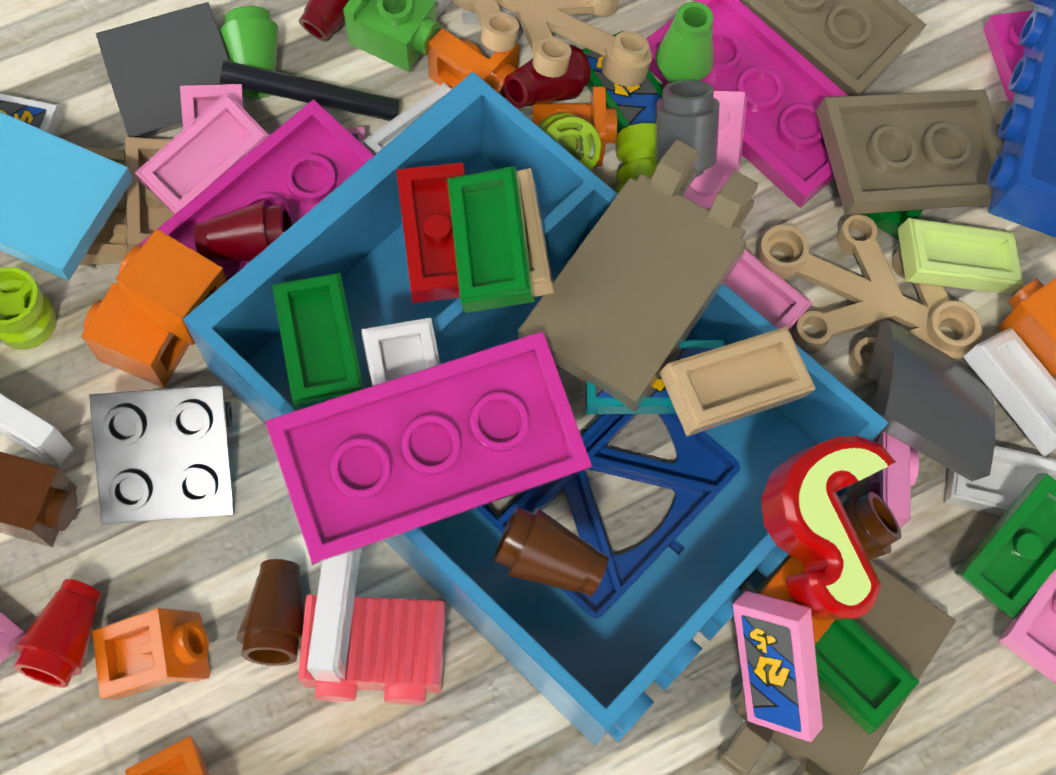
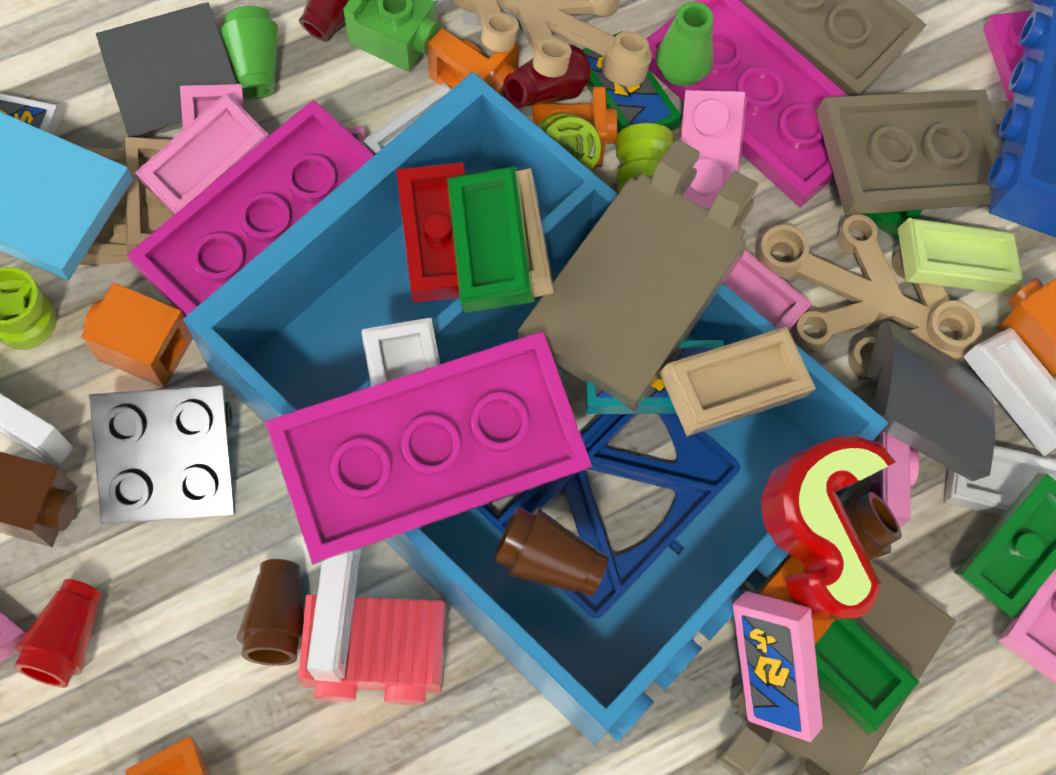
orange bracket [92,608,210,699] -> none
orange brick [115,229,227,346] -> none
dark red cone [194,199,293,262] -> none
black bar [220,60,400,121] -> none
green tile [272,273,364,411] -> none
dark grey brick [655,80,720,177] -> none

